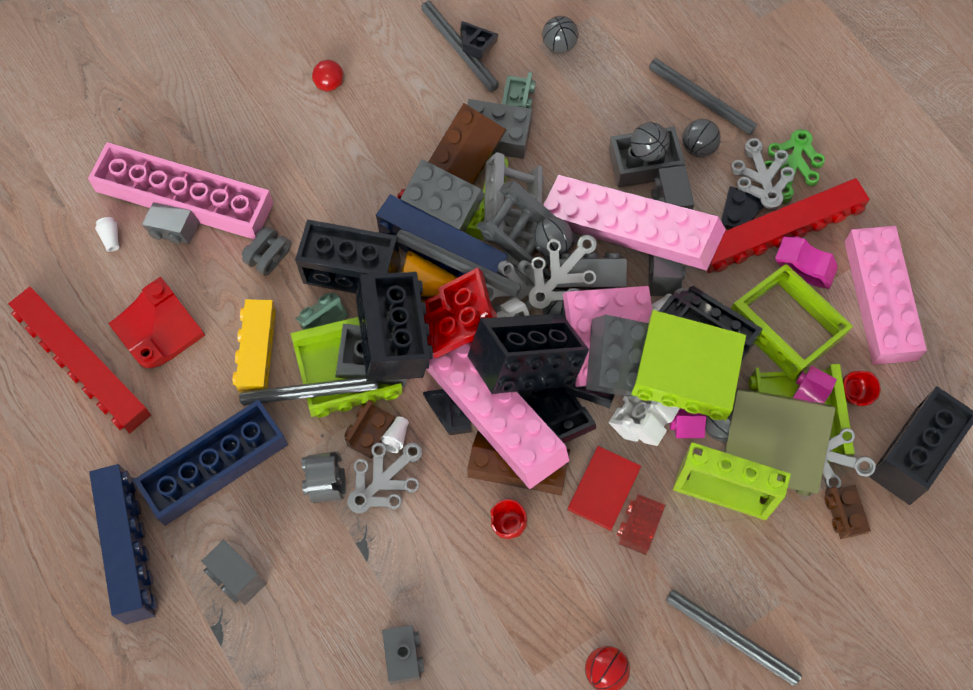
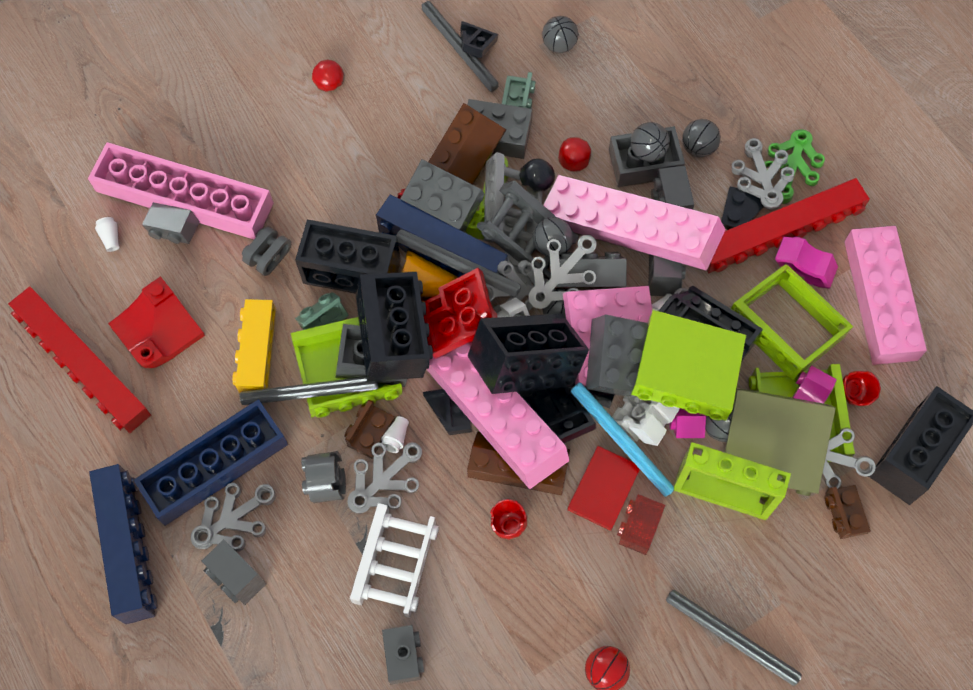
dark grey axle [649,58,757,134] -> none
none -> light grey plant [191,483,276,551]
none -> white fence [350,503,439,618]
none -> black hair [519,158,555,192]
none -> red hair [558,137,591,171]
none -> medium azure axle [571,382,674,497]

